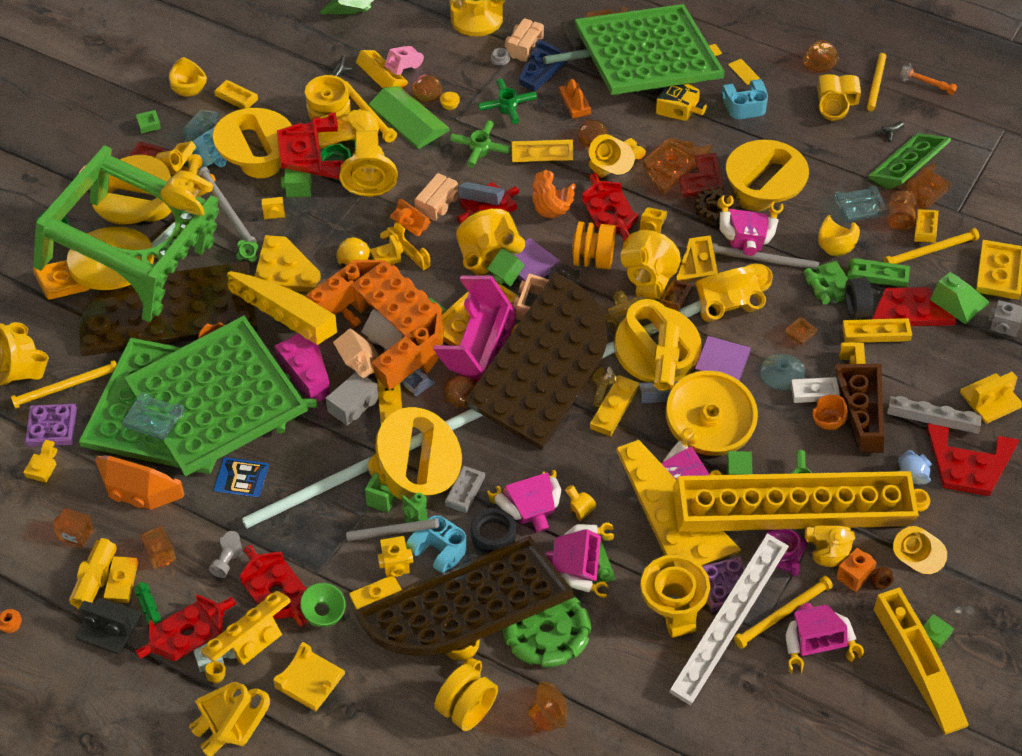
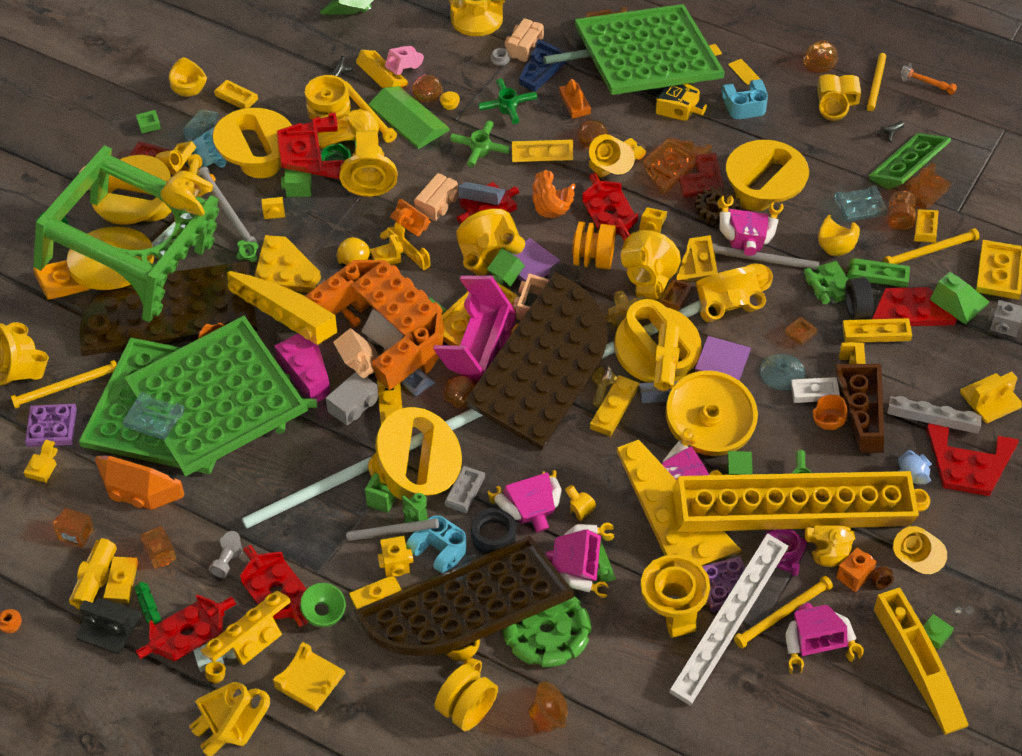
sticker [214,457,269,497] -> none

